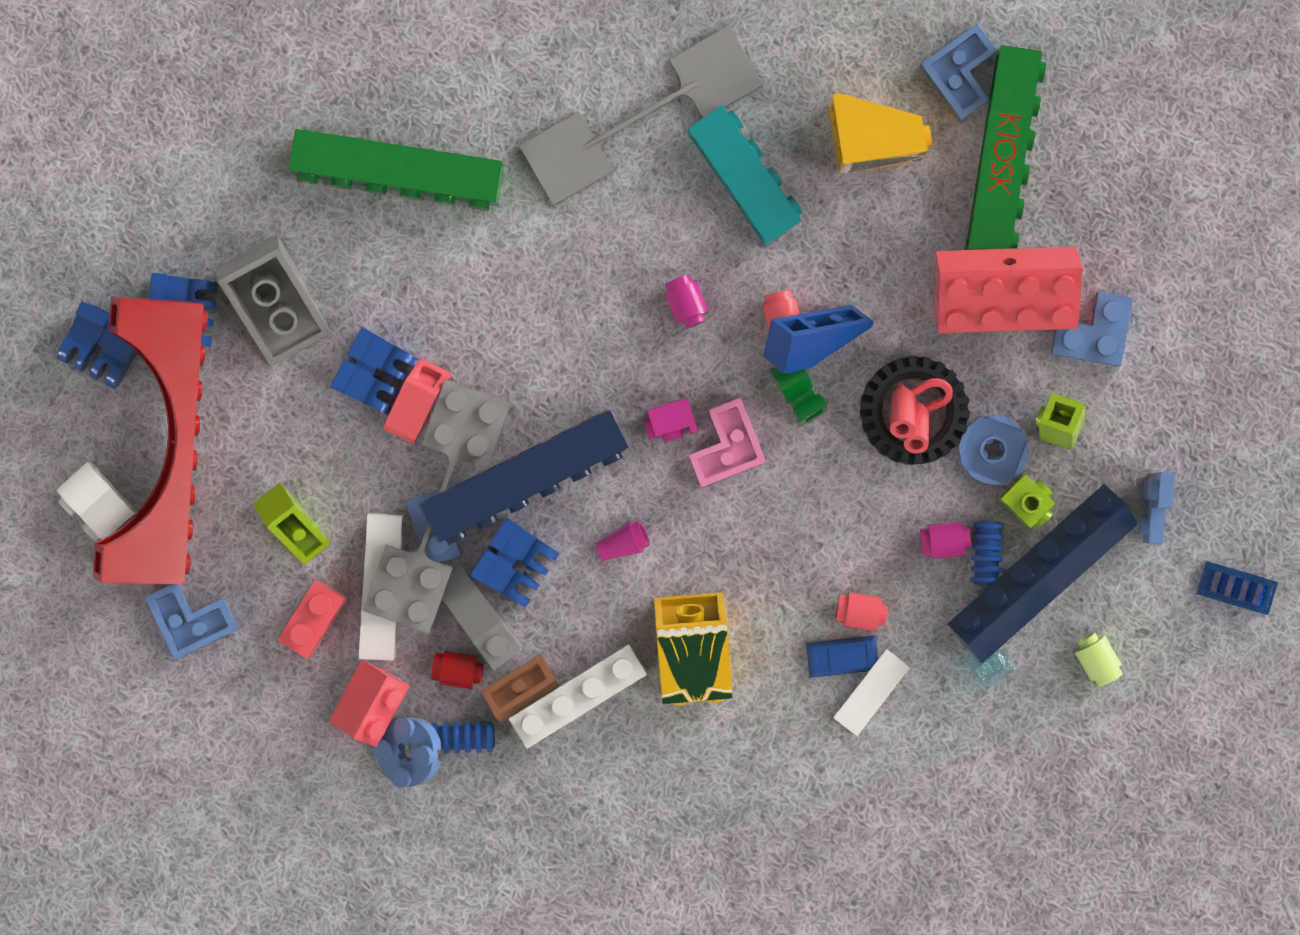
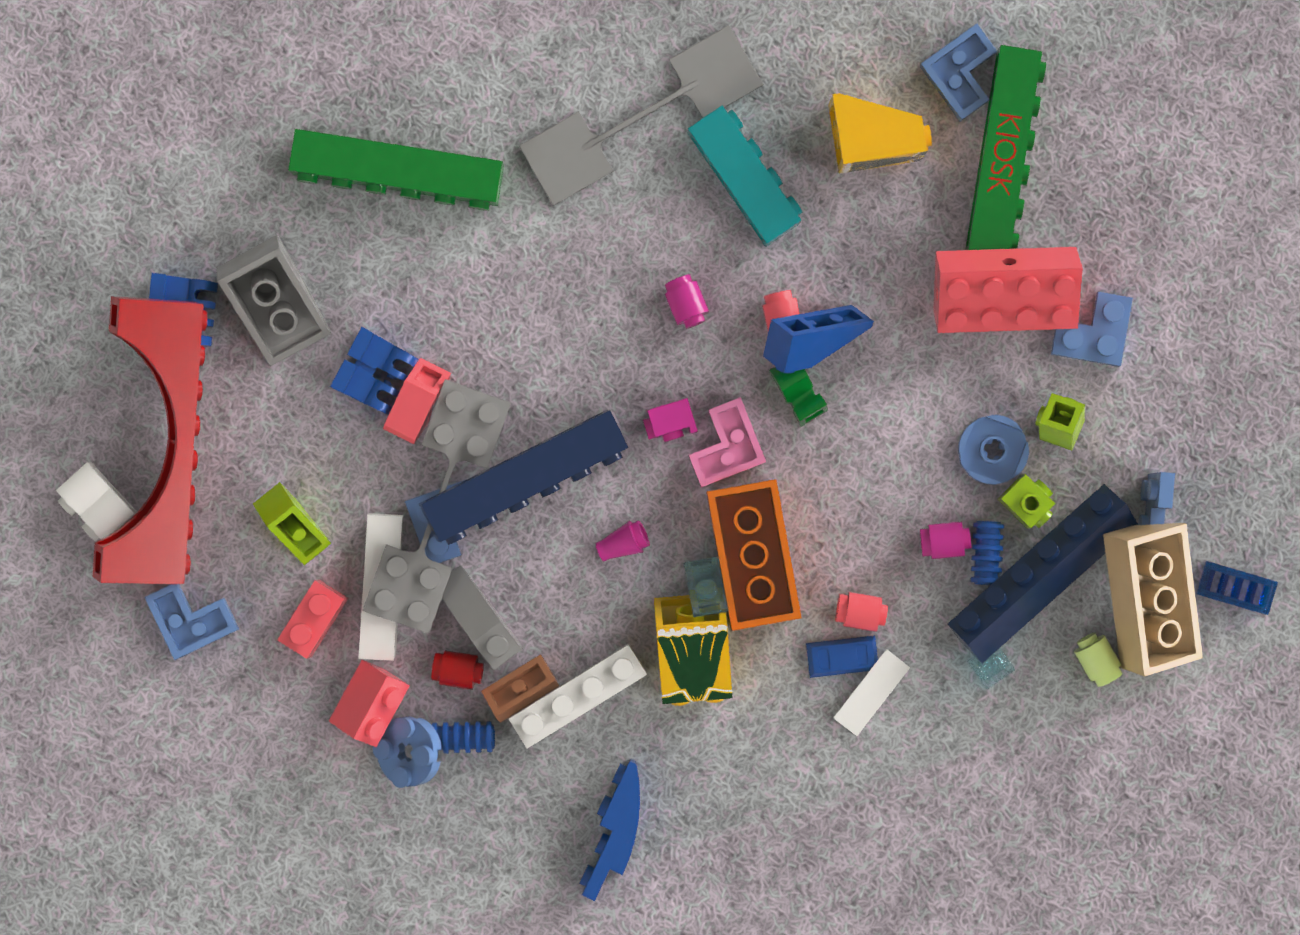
blue legs [57,301,137,389] -> none
blue legs [470,517,560,607] -> none
black tyre [859,356,970,465] -> none
coral piece [890,378,953,453] -> none
none -> blue slope [579,759,640,901]
none -> clear light blue slope [683,556,728,617]
none -> orange brick [706,479,802,631]
none -> tan slope [1103,523,1203,677]

